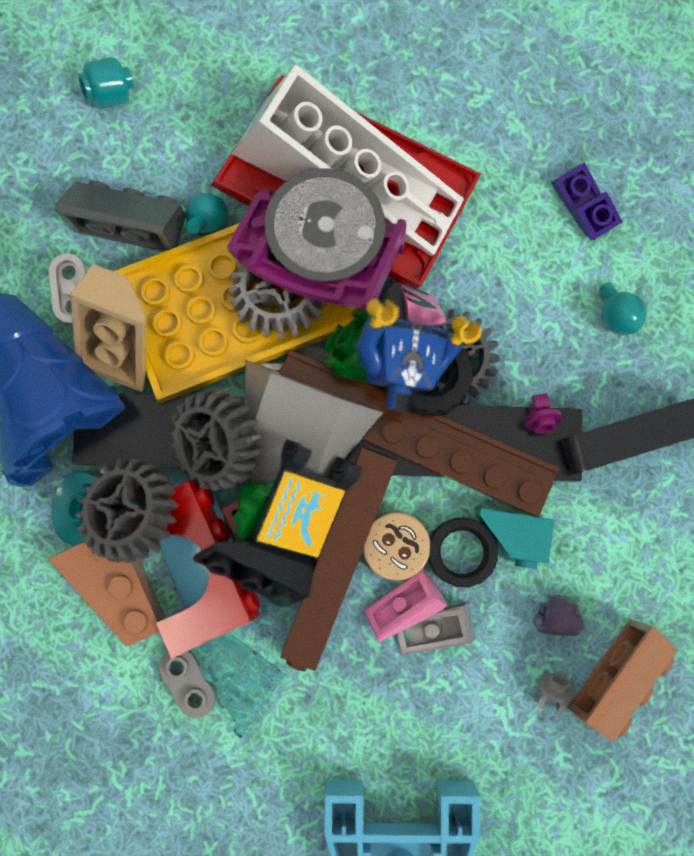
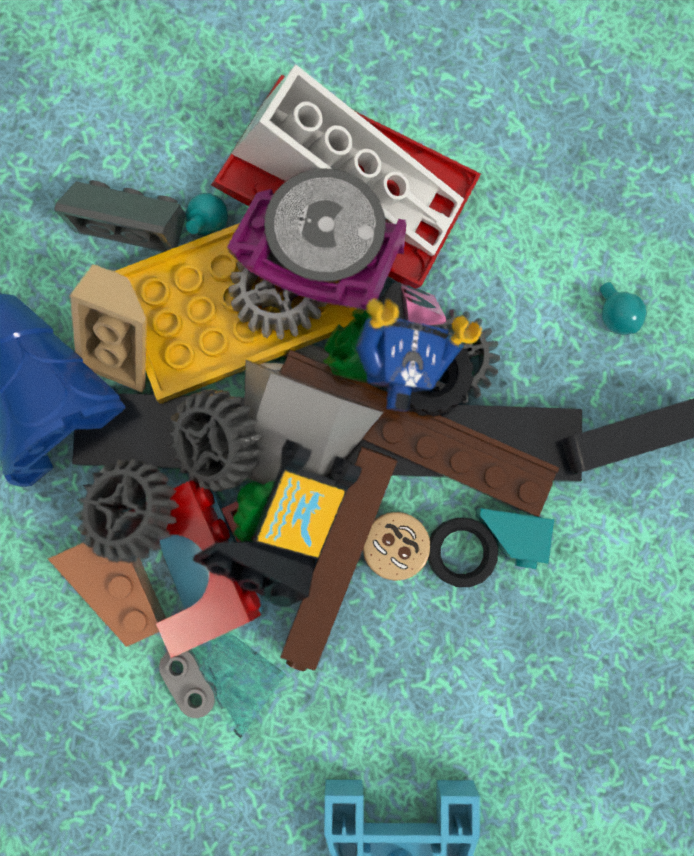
white plate [49,253,88,326] -> none
teal dish [52,472,95,545] -> none
teal head [78,57,134,109] -> none
bright pink slope [364,570,448,642] -> none
light grey slope [397,603,476,655] -> none
magenta plate [524,393,562,434] -> none
cone [533,595,585,636] -> none
light grey plate [537,673,576,714] -> none
dark purple slope [551,162,623,241] -> none
nougat slope [568,619,678,742] -> none

